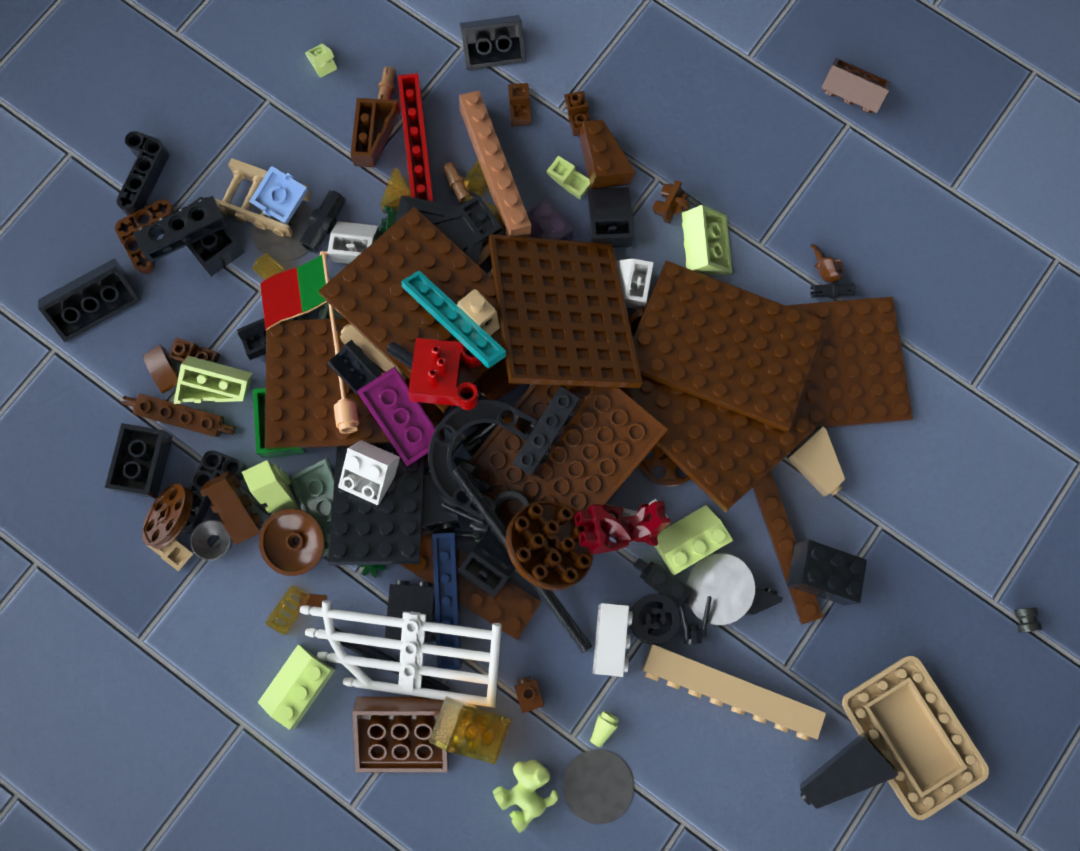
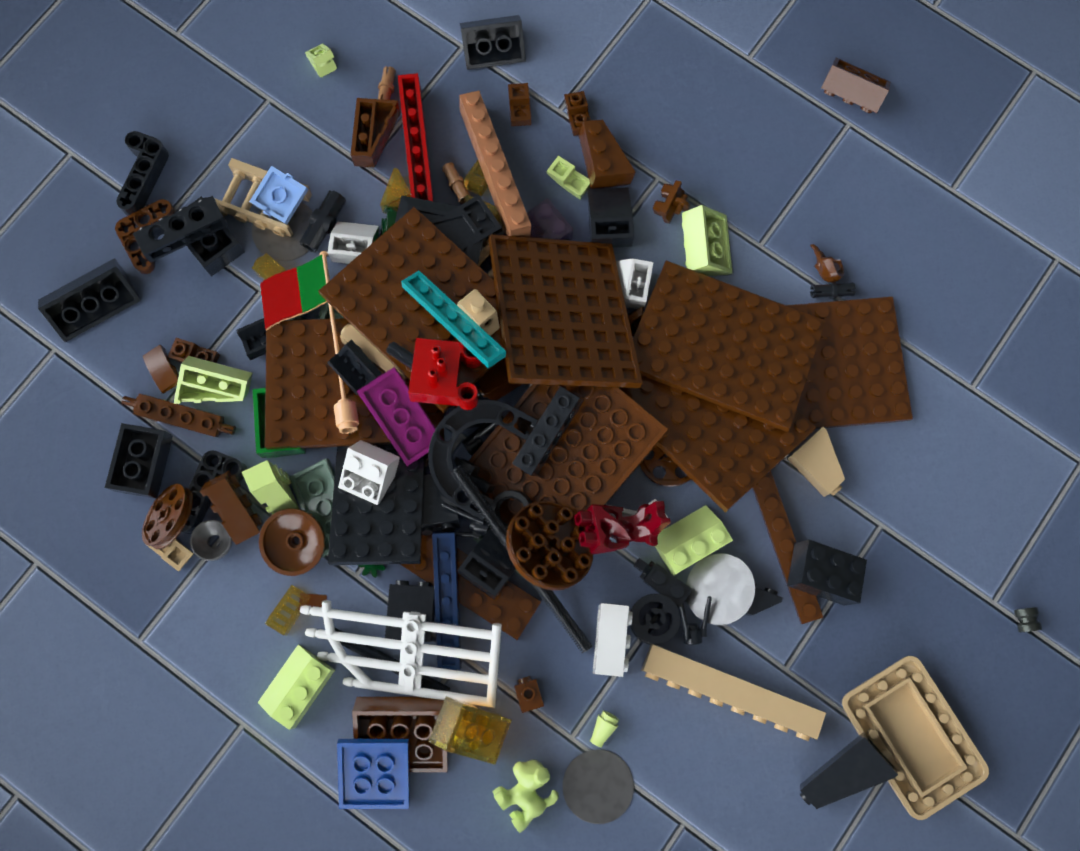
none -> blue plate [337,739,410,809]

